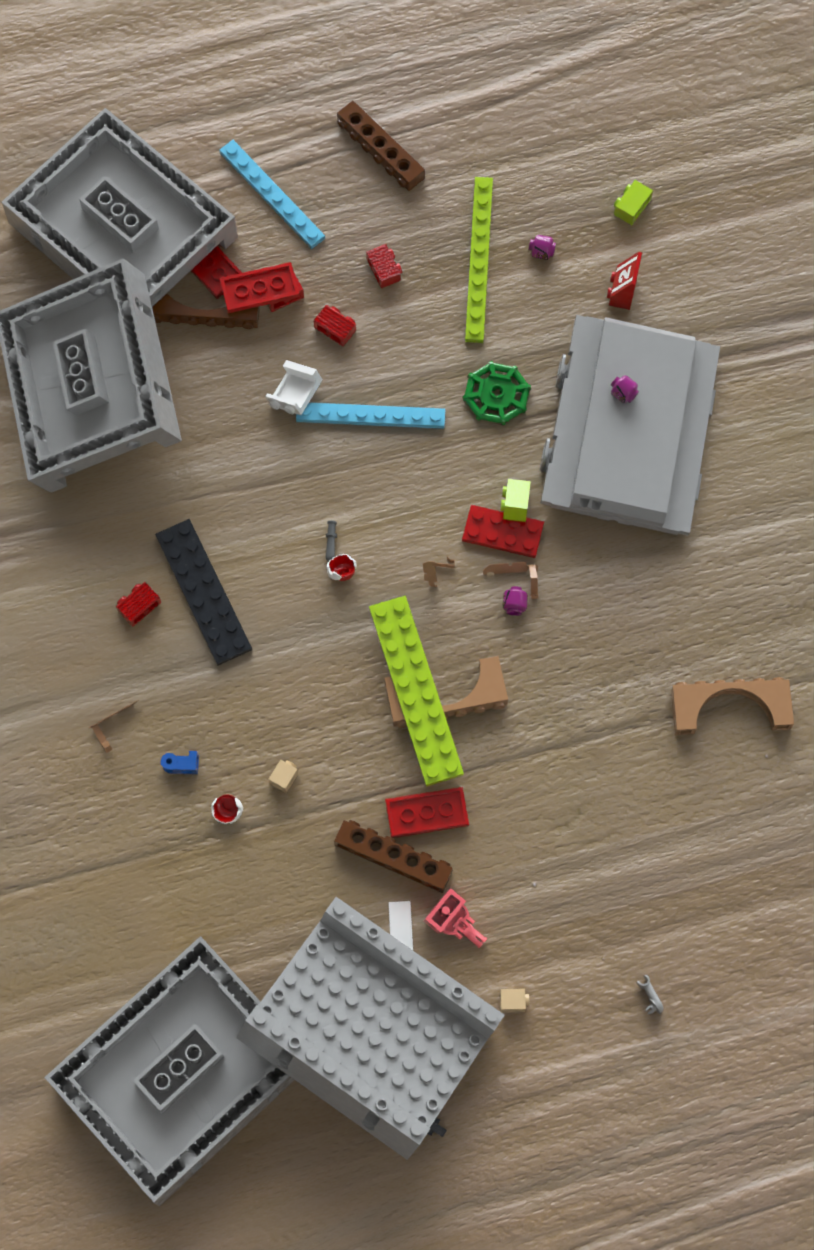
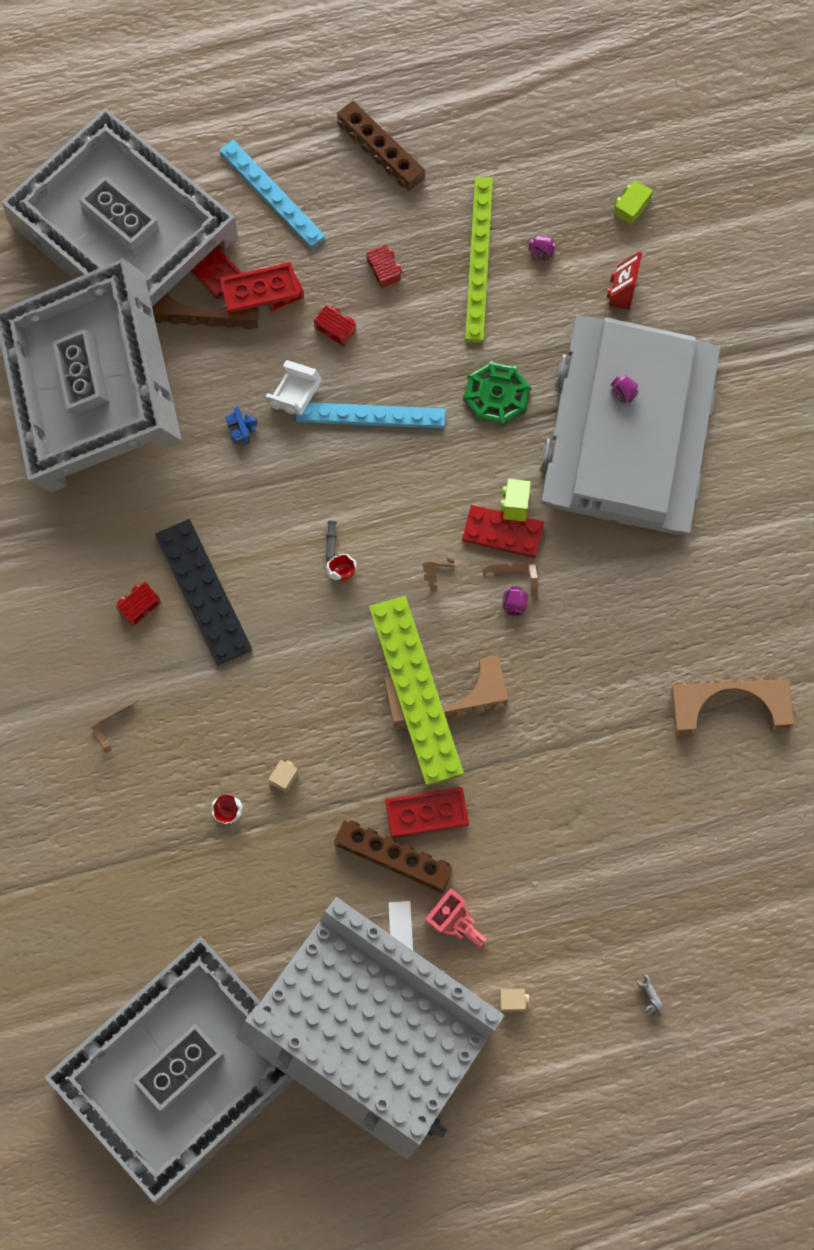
blue leg [161,751,199,774] -> none
none -> blue hips [225,407,258,445]

